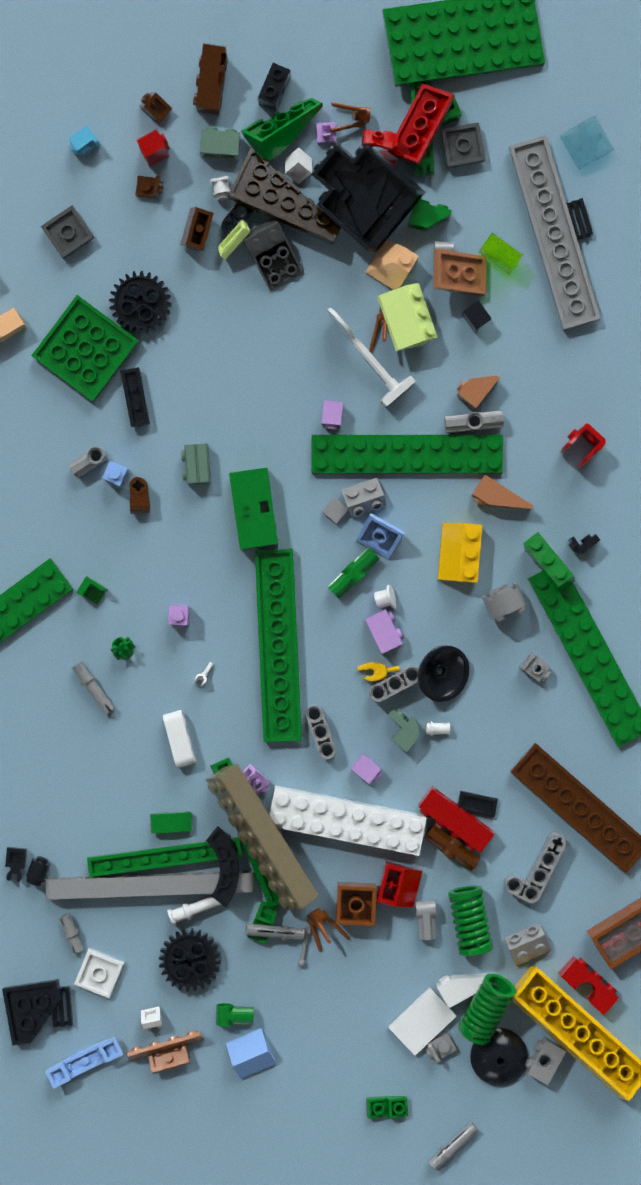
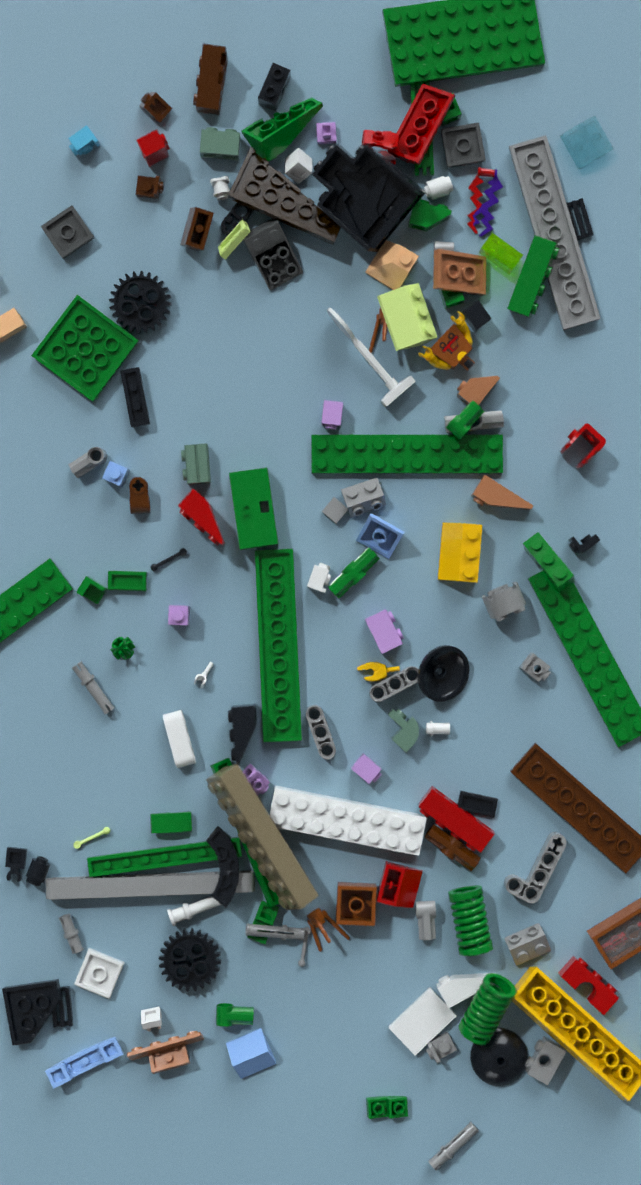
dark orange plant [330,102,371,132] -> none
white piece [374,585,397,609] -> none
none -> yellowish green hinge [73,827,110,849]
none -> green tile [108,571,147,591]
none -> black hinge [150,548,187,571]
none -> red slope [178,489,225,546]
none -> black slope [228,703,257,765]
none -> white brick [307,563,331,593]
none -> torso [418,311,475,371]
none -> white brick [424,176,453,200]
none -> green panel [439,290,465,309]
none -> green piece [446,400,485,440]
none -> piece [467,167,503,237]
none -> green brick [507,235,560,318]

